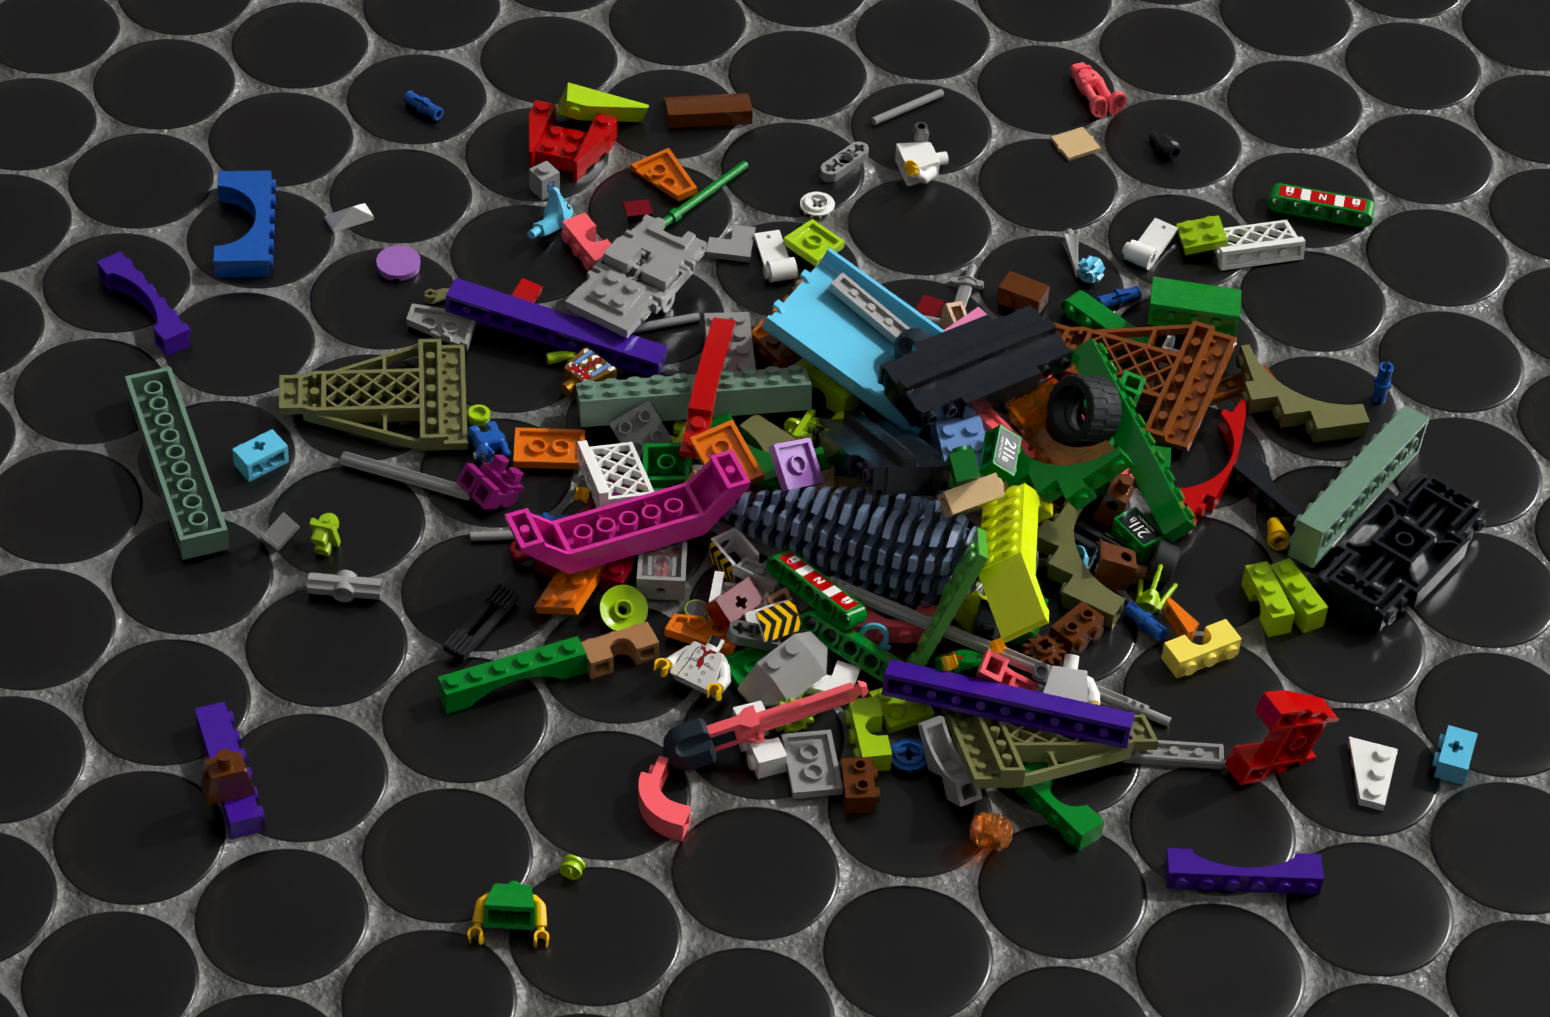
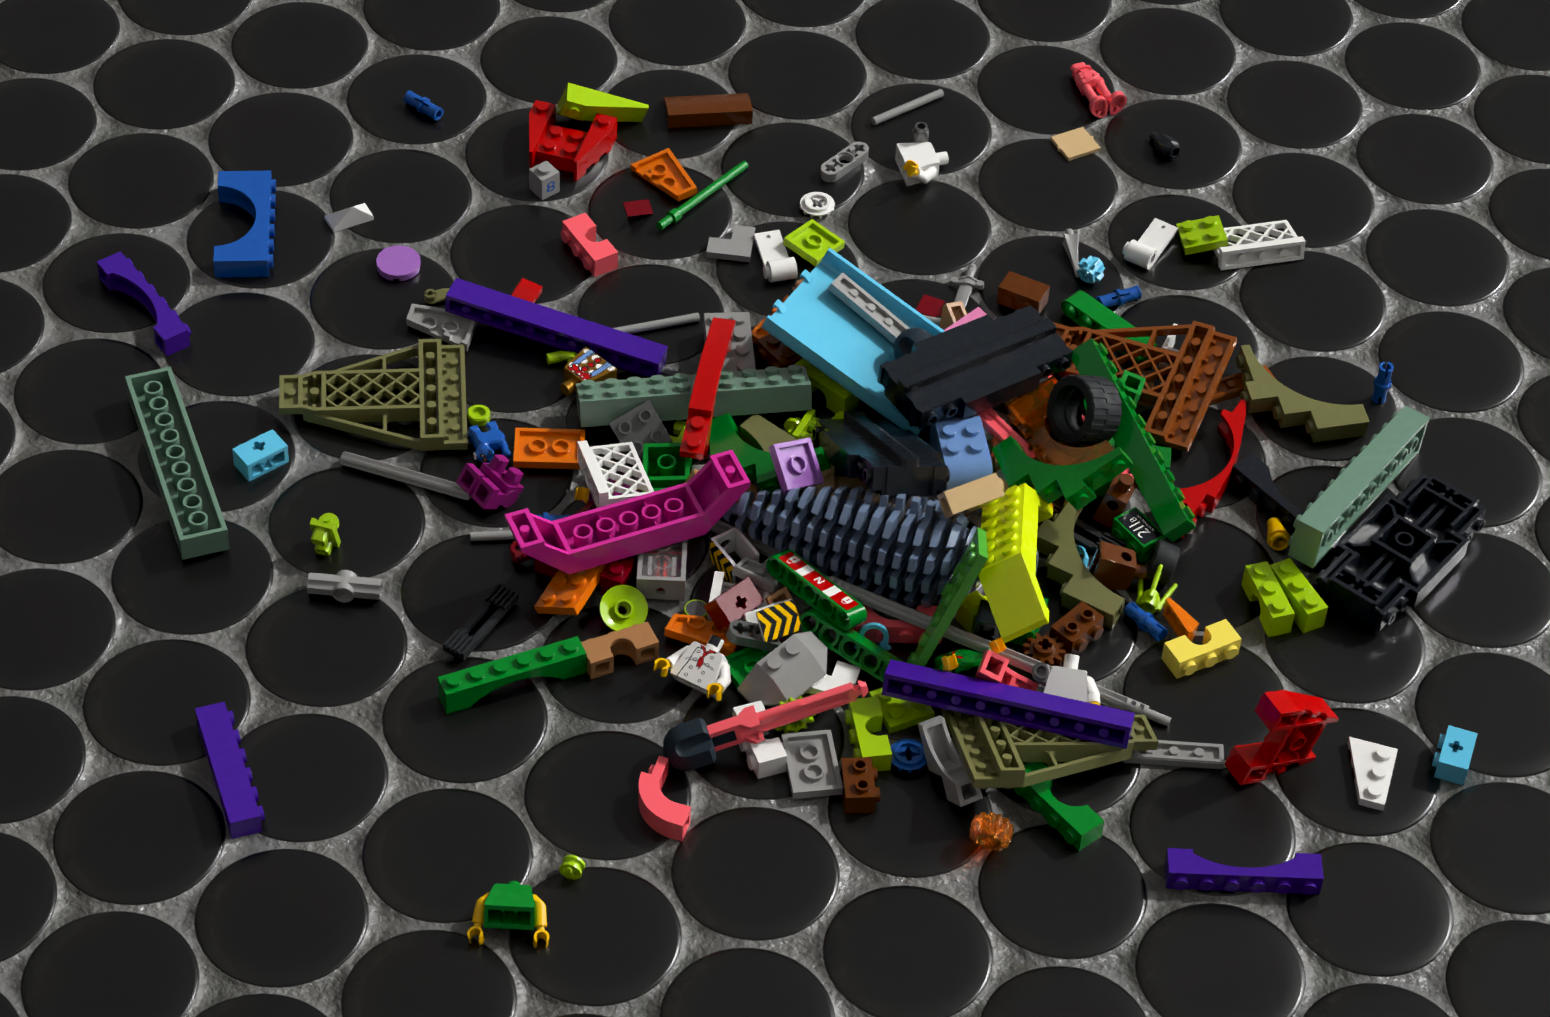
reddish brown torso [201,749,255,806] -> none
light grey bracket [252,512,300,551] -> none
medium azure animal [527,187,573,239] -> none
light grey piece [565,214,707,338] -> none
orange plate [690,420,764,485] -> none
green arch [944,445,980,490] -> none
green brick [978,425,1022,482] -> none
green panel [1147,277,1242,337] -> none
green beam [1268,183,1375,227] -> none

